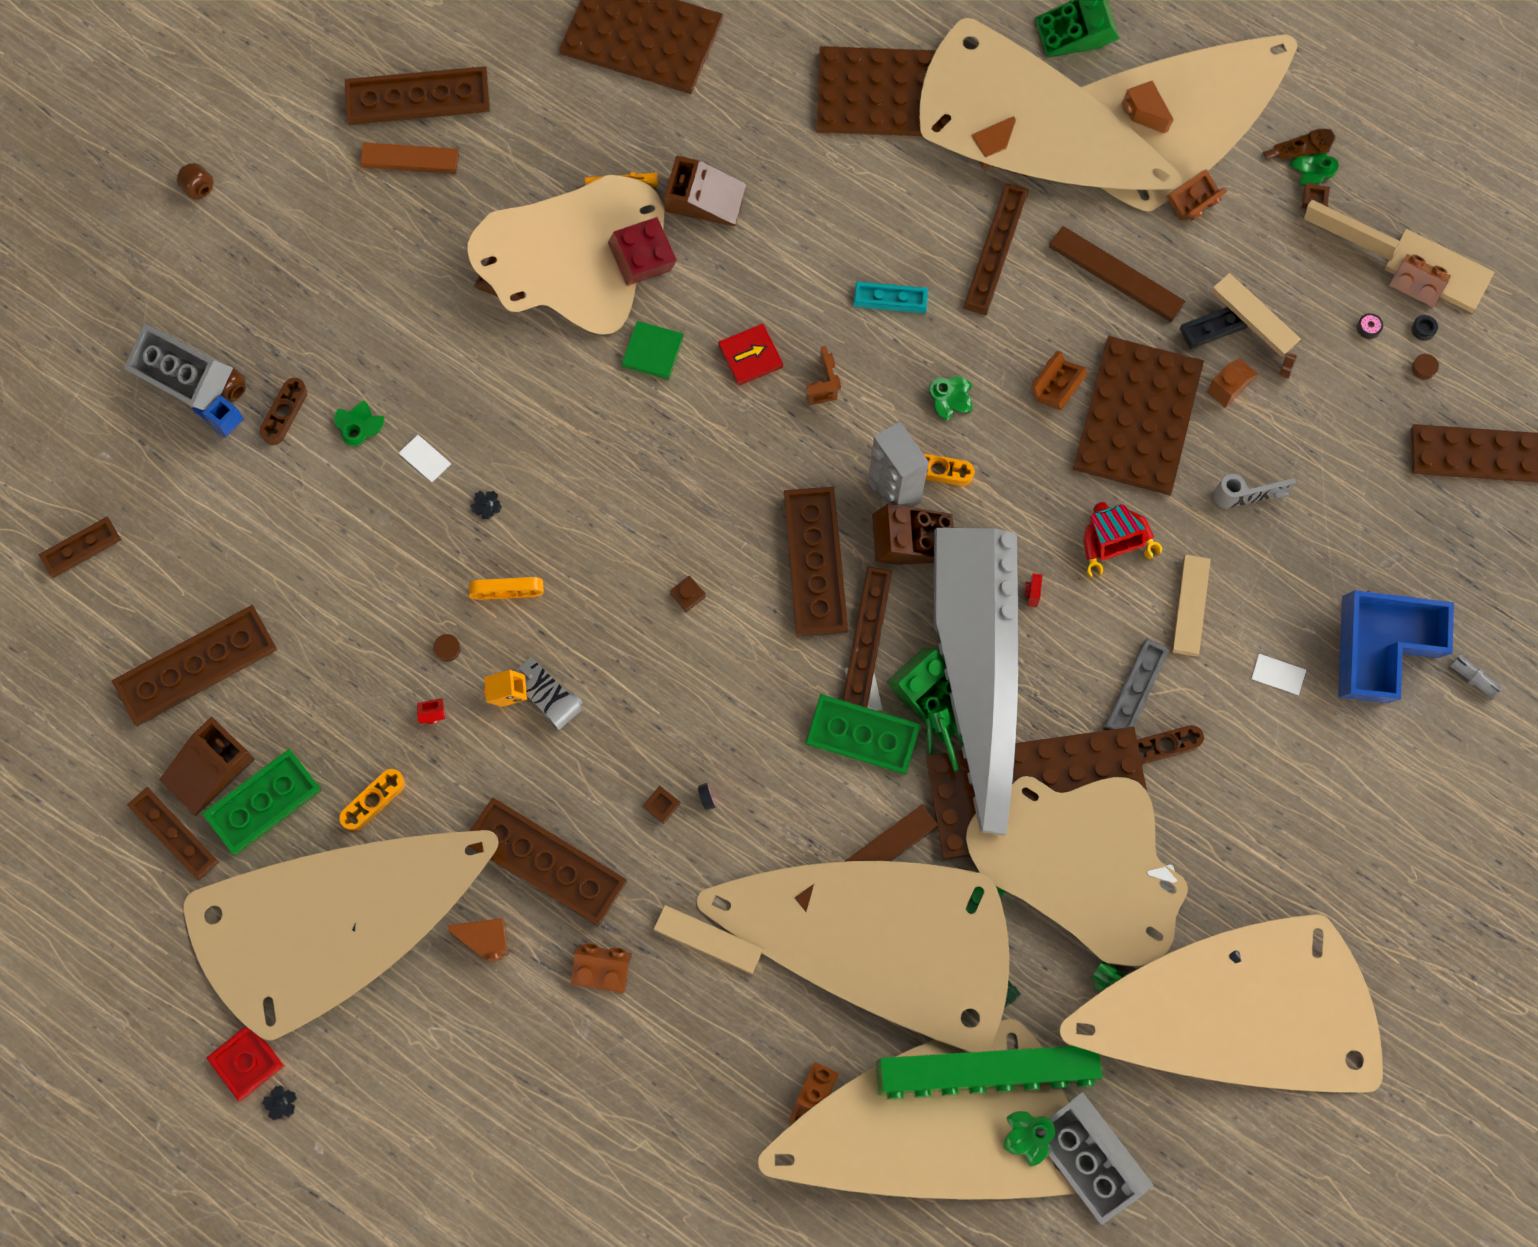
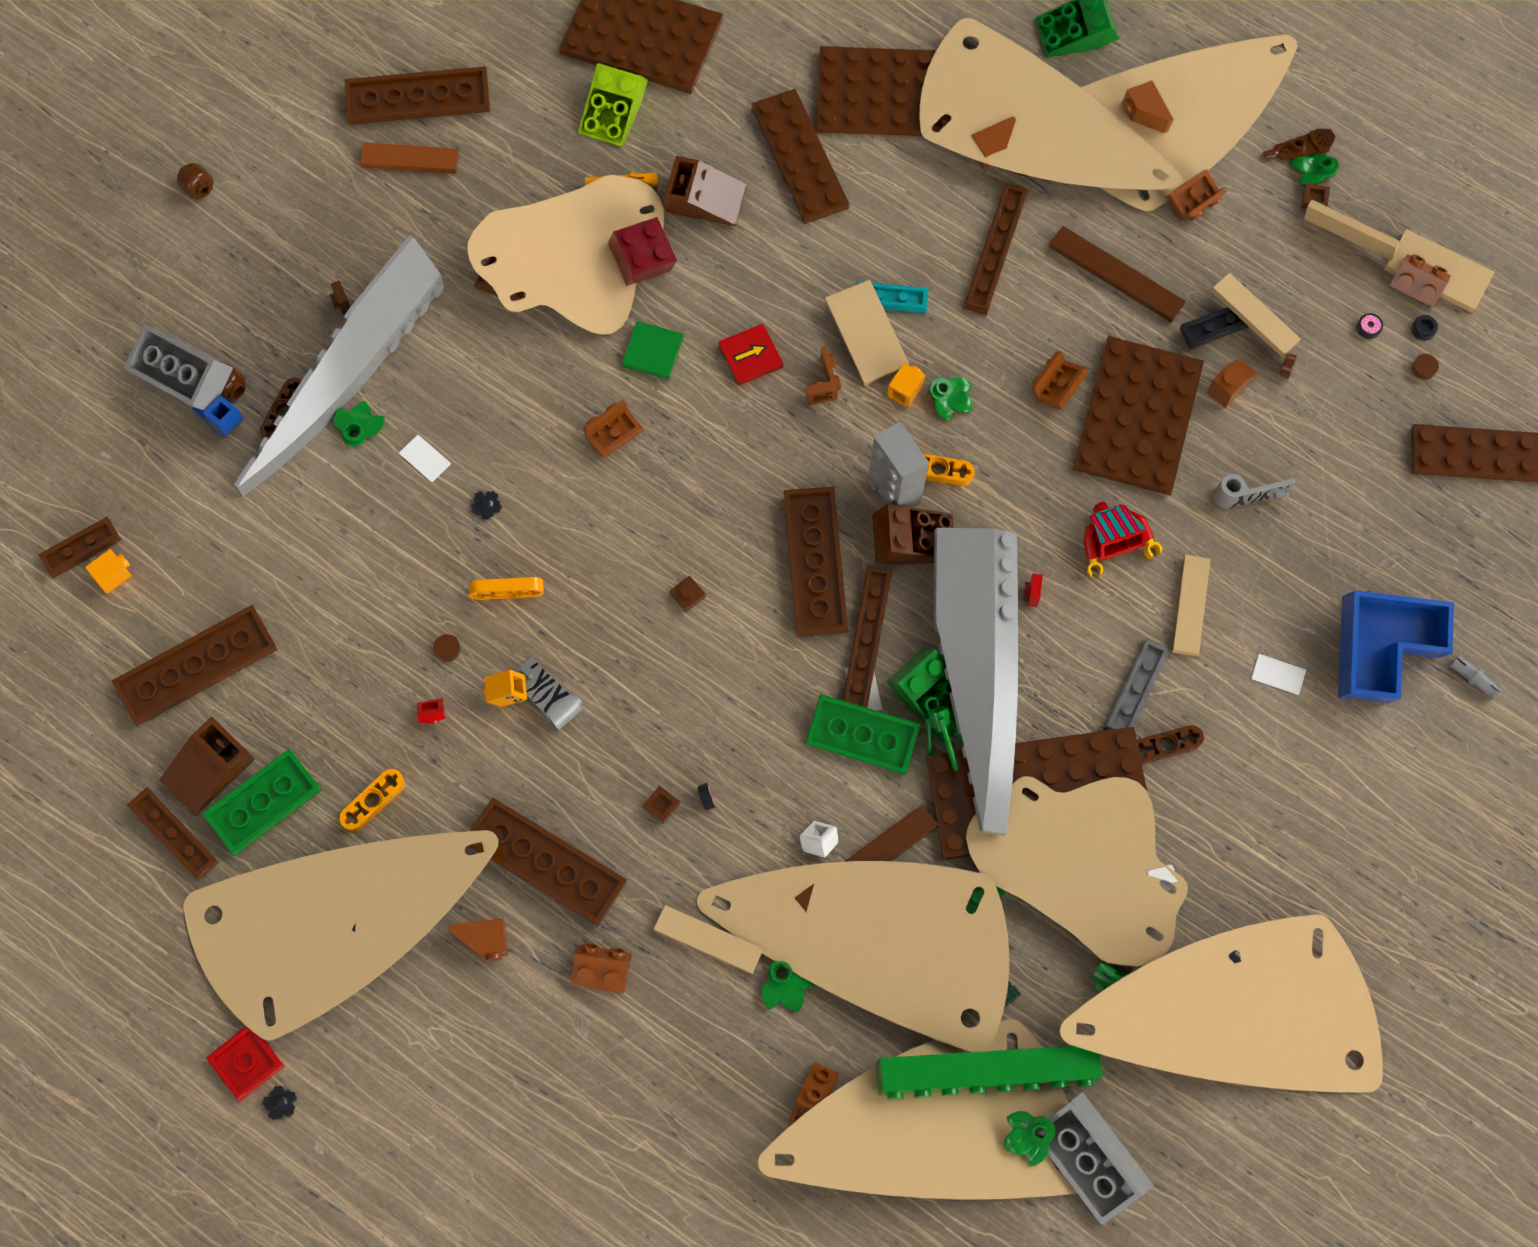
none -> light orange brick [85,548,132,594]
none -> light grey wedge [234,235,444,497]
none -> reddish brown plate [329,280,350,315]
none -> lime slope [578,63,648,147]
none -> dark orange bracket [583,400,643,459]
none -> reddish brown plate [752,89,849,224]
none -> green plate [762,961,815,1012]
none -> white slope [800,821,839,858]
none -> tan tile [825,280,910,386]
none -> light orange brick [887,363,925,408]

